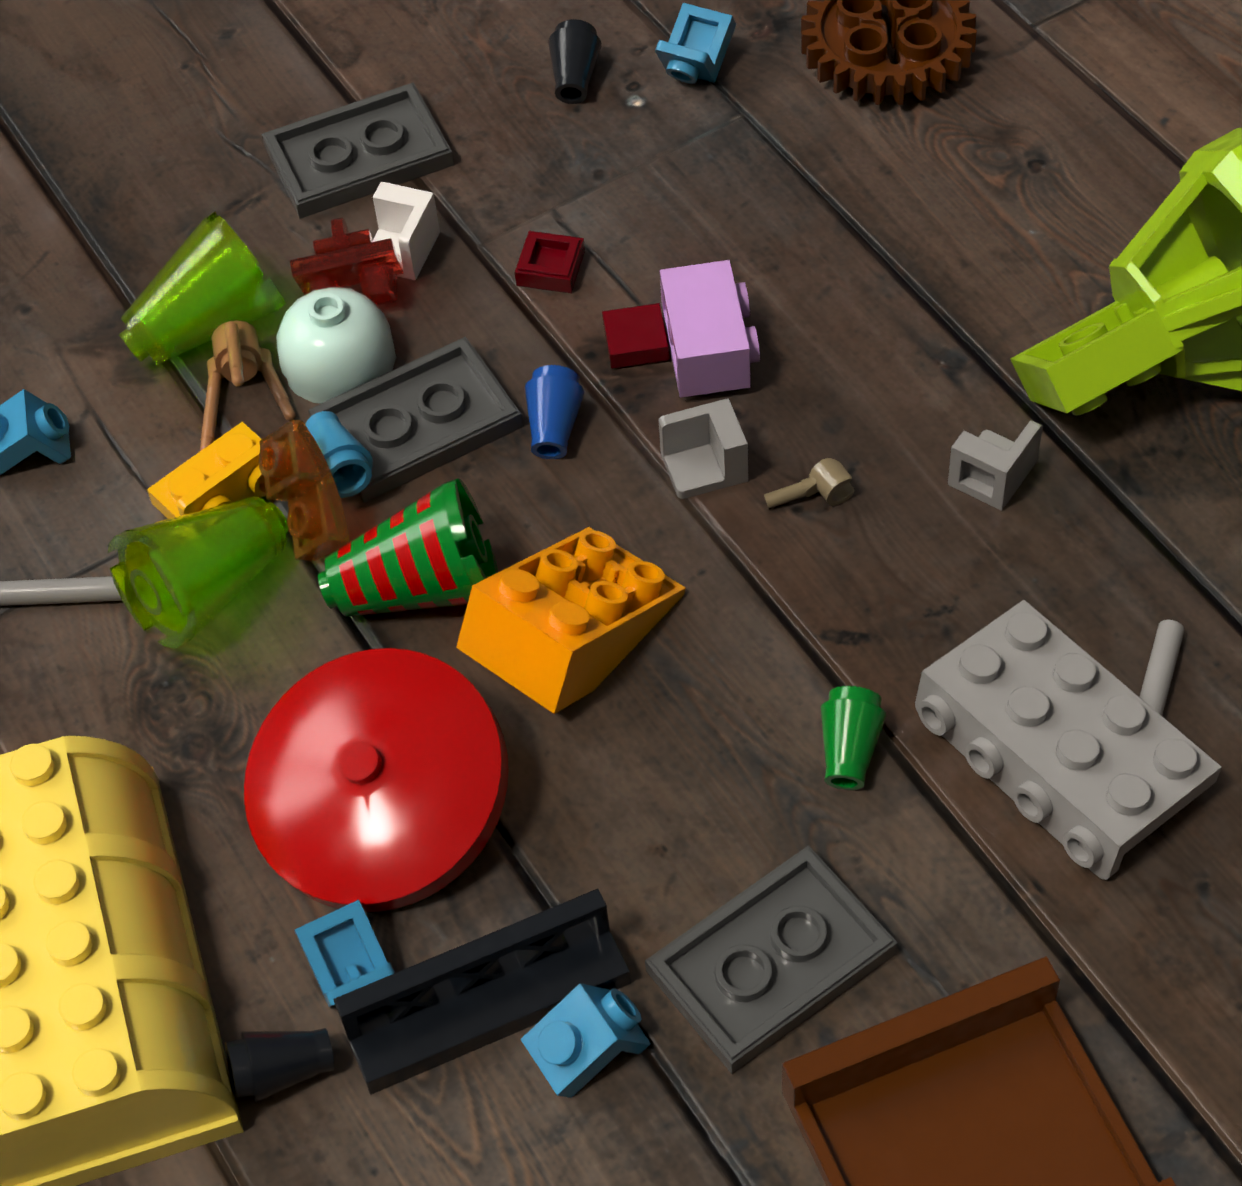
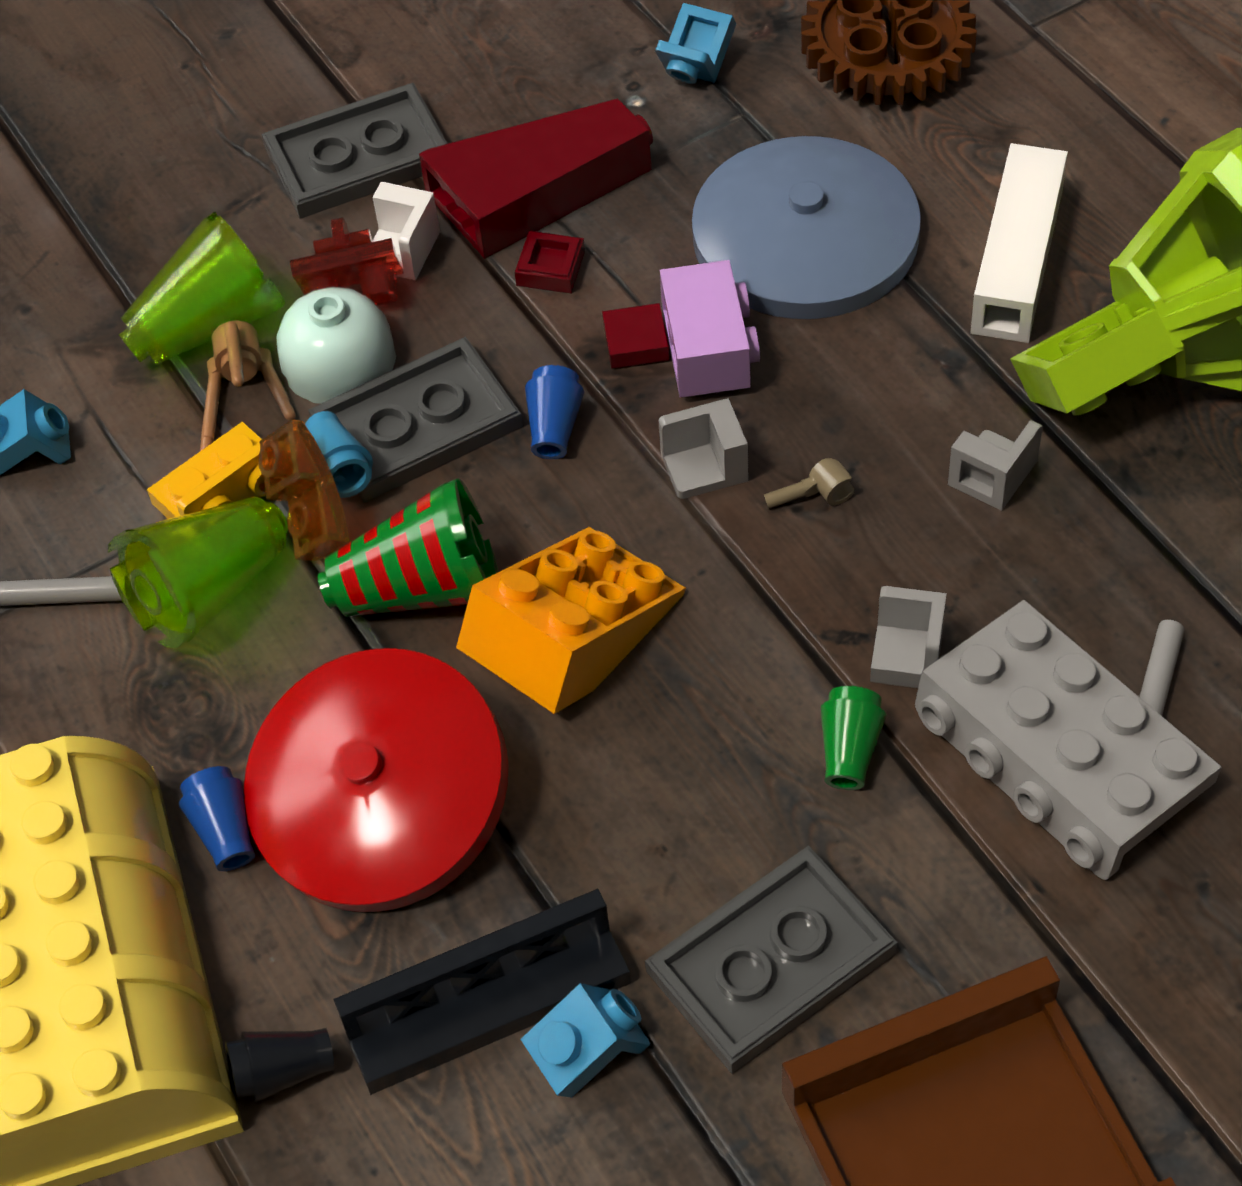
dark azure bracket [294,900,395,1007] -> none
black cone [548,19,602,104] -> none
none -> blue cone [179,766,255,871]
none -> dark red slope [419,98,653,259]
none -> sand blue dish [692,136,920,319]
none -> light grey panel [870,586,947,688]
none -> white brick [970,143,1068,343]

